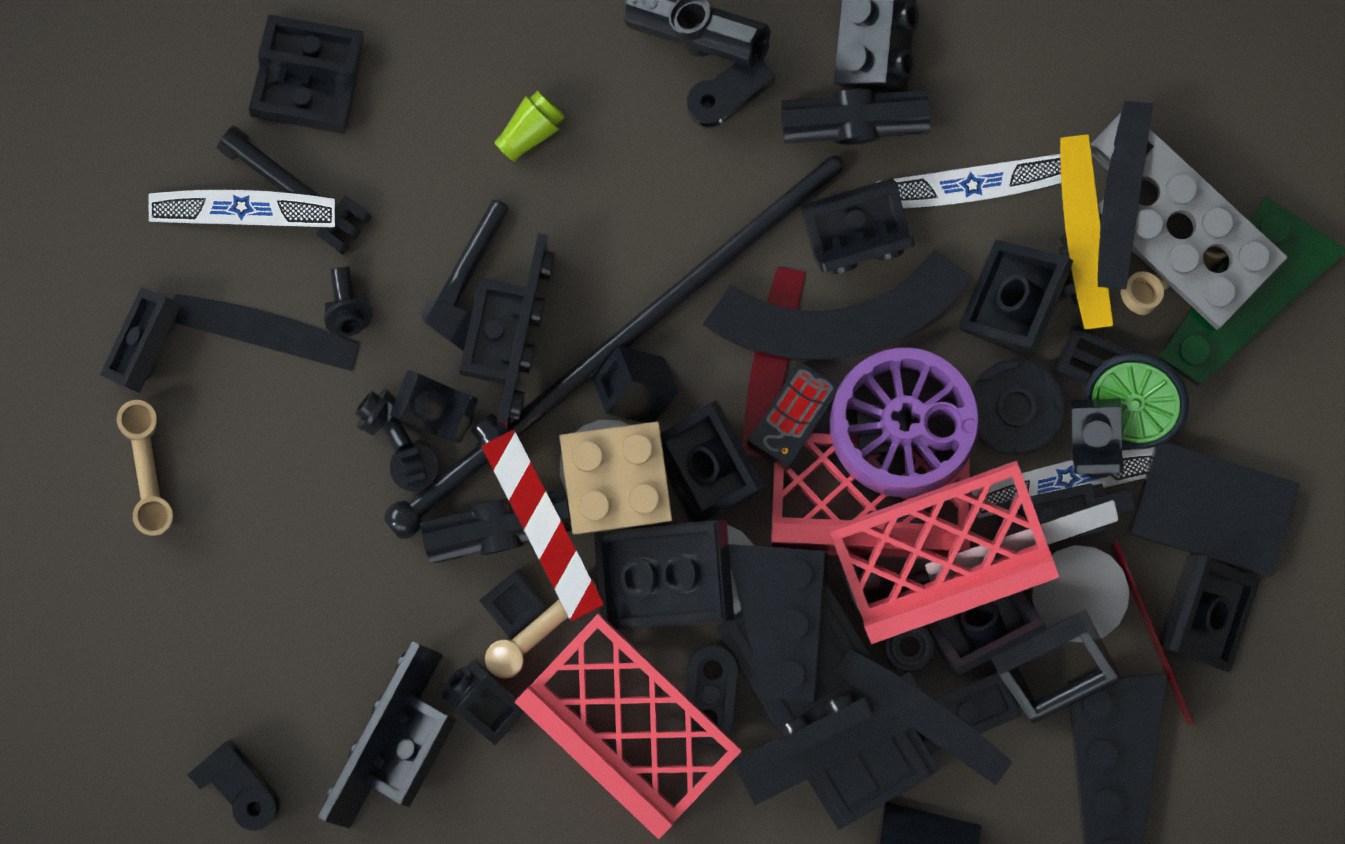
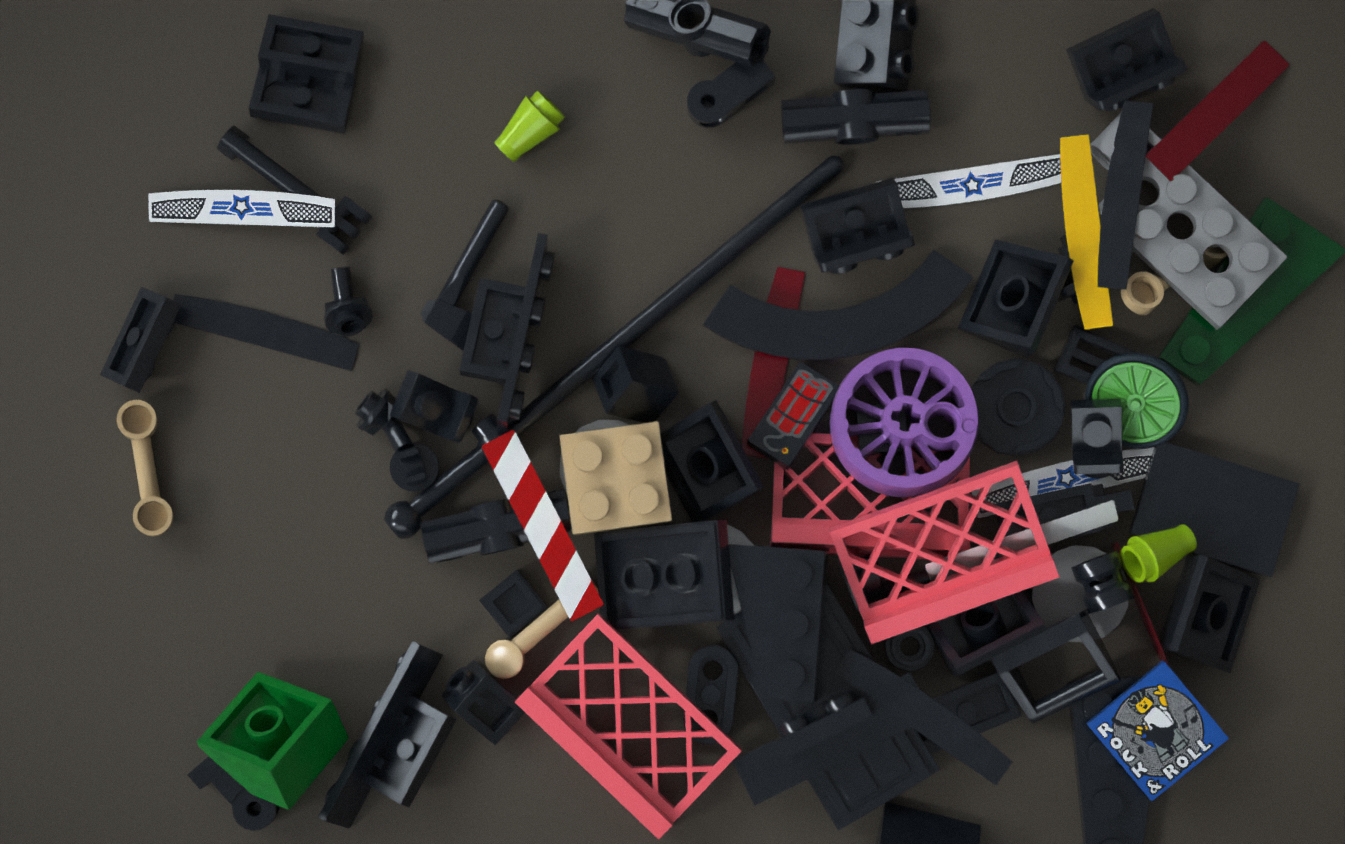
none -> green slope [196,672,349,810]
none -> black bracket [1066,8,1187,111]
none -> black wheel [1071,550,1135,614]
none -> tile [1086,660,1229,801]
none -> lime cone [1120,524,1197,583]
none -> dark red sticker [1146,40,1289,181]

